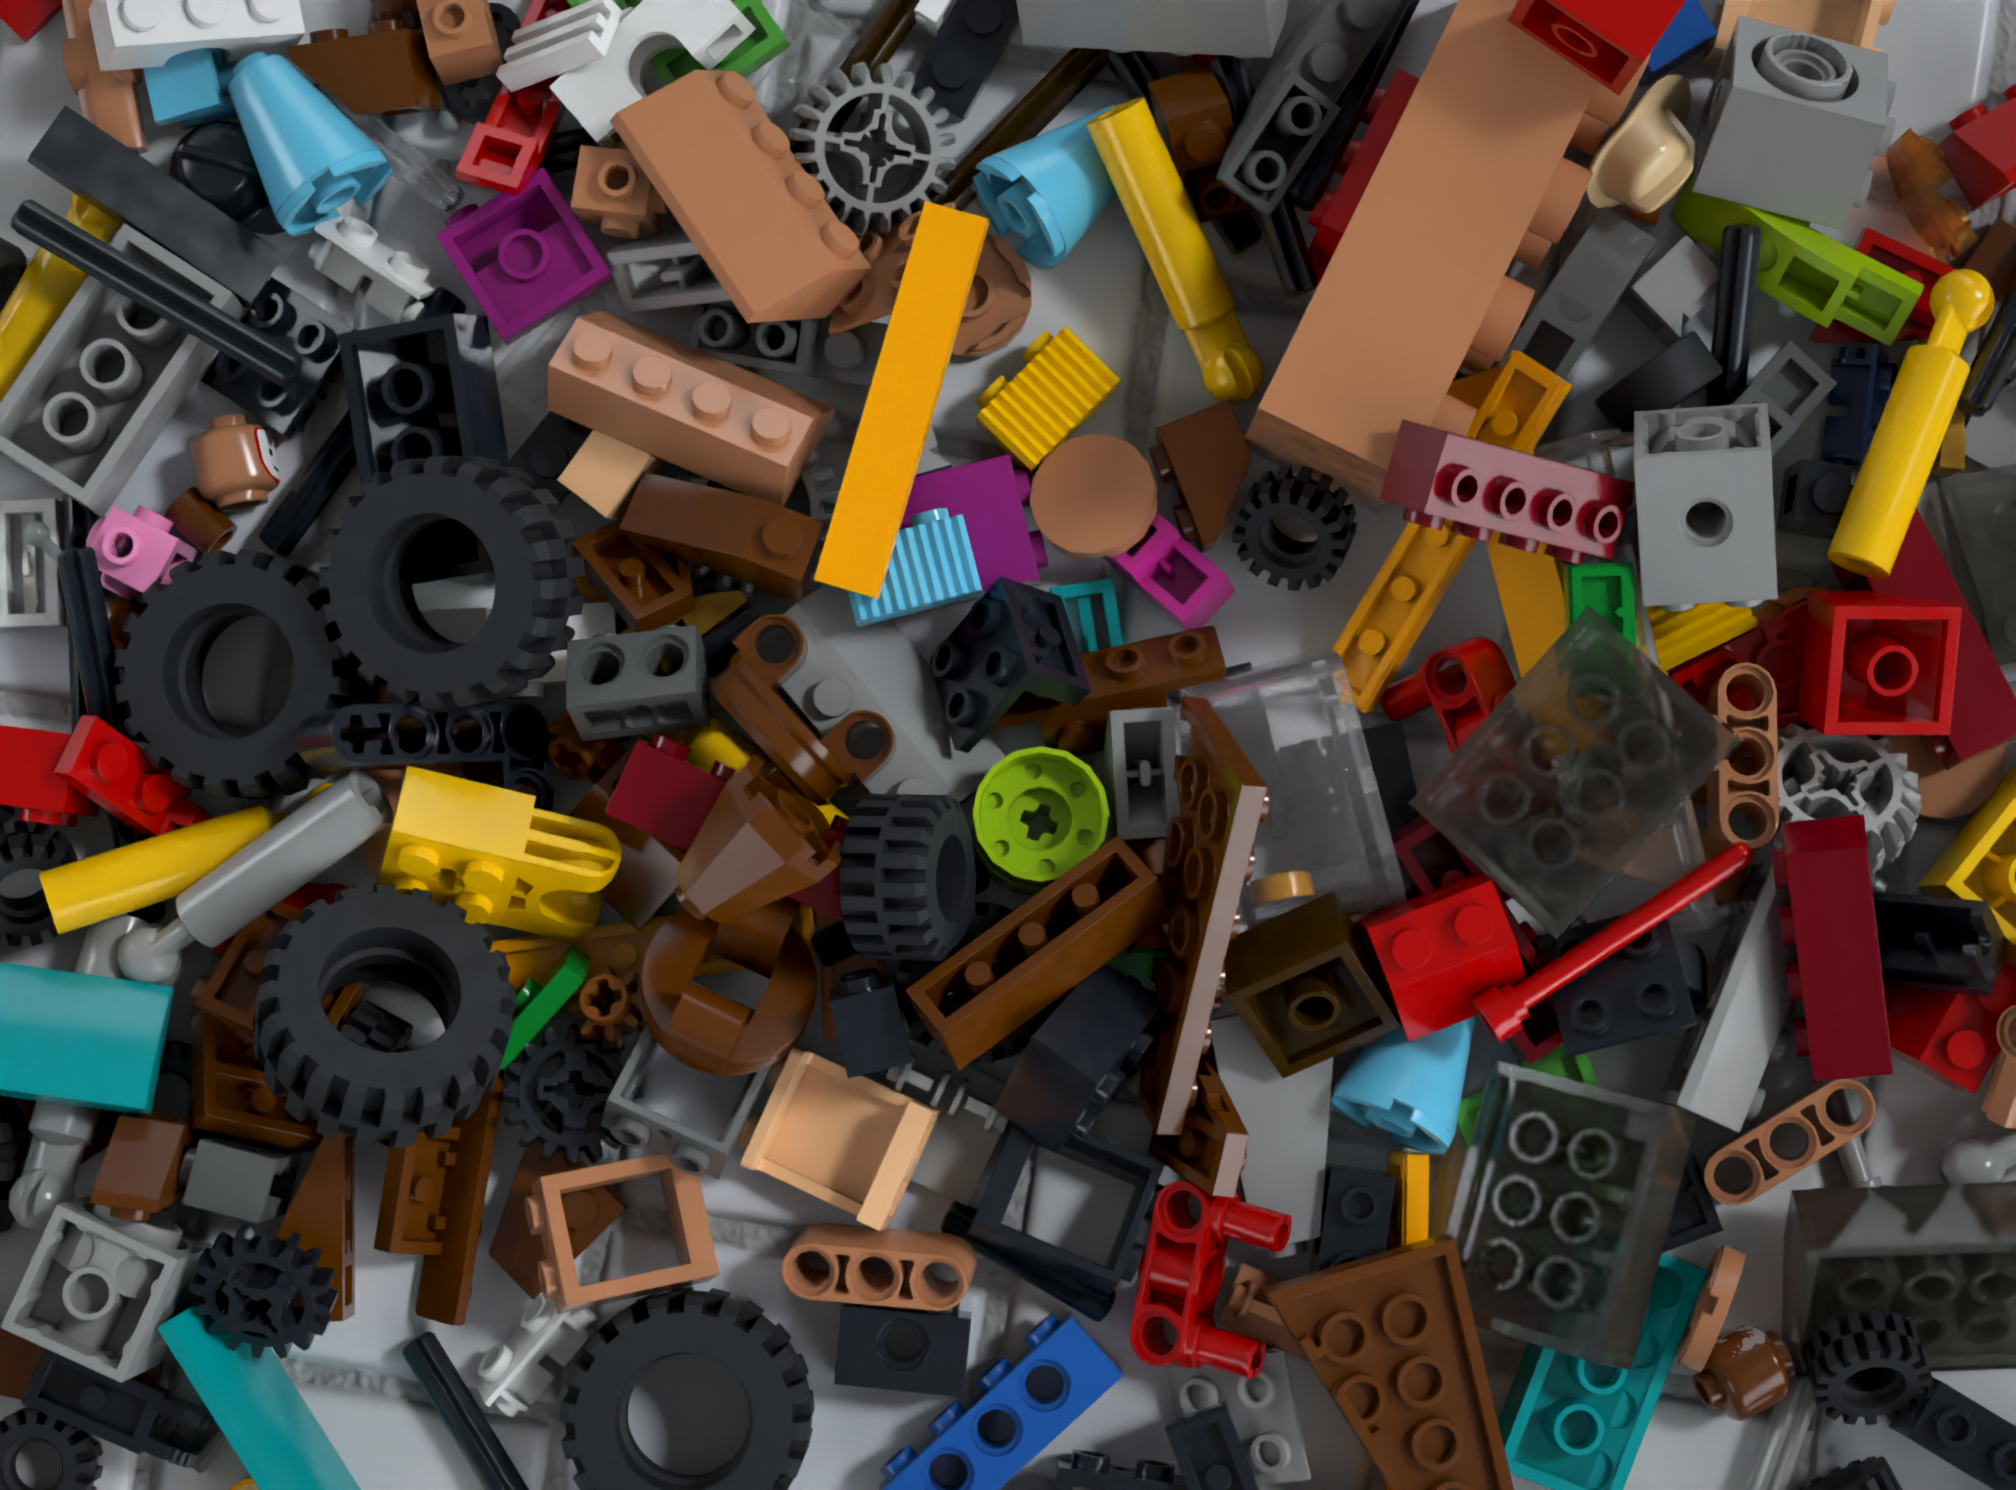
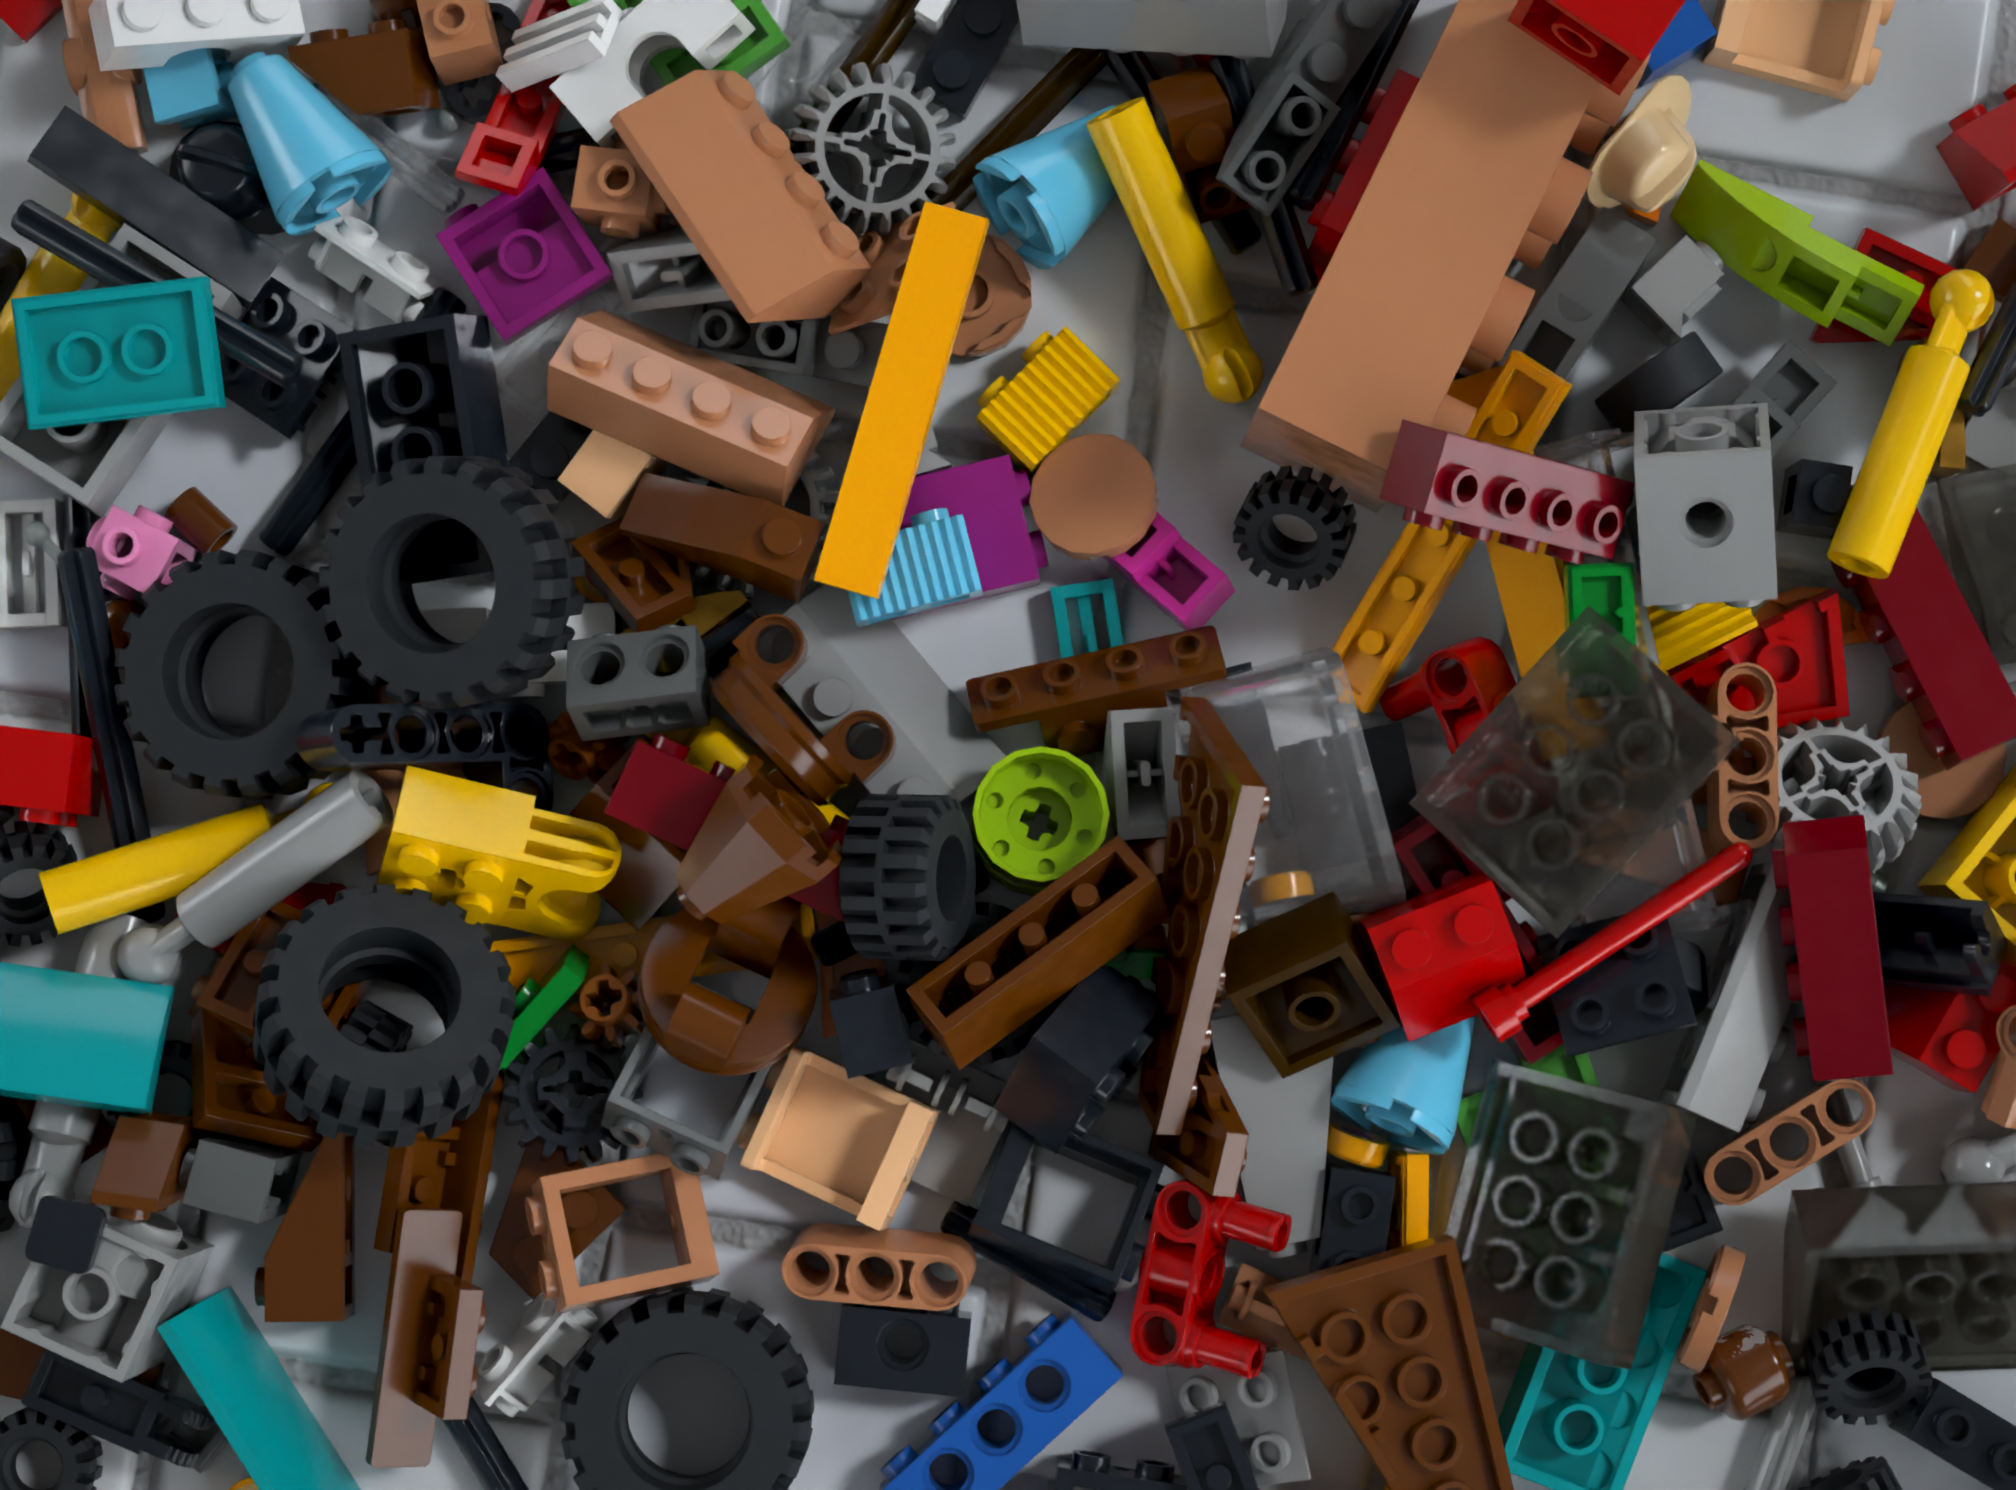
red hinge [54,715,213,836] -> none
black gear [189,1223,338,1359] -> none
nougat head [190,414,280,511] -> none
black bracket [930,576,1091,753] -> none
reddish brown slope [1149,400,1252,553] -> none
light grey brick [1692,15,1896,230] -> none
black axle [1706,223,1762,406] -> none
red slope [1798,591,1962,735] -> none
dark blue hinge [1821,344,1897,471] -> none
clear orange slope [1885,128,1979,264] -> none
none -> teal tile [11,276,226,430]
none -> black piece [25,1195,107,1274]
none -> reddish brown bracket [366,1207,486,1468]
none -> light orange tile [1327,1122,1390,1168]

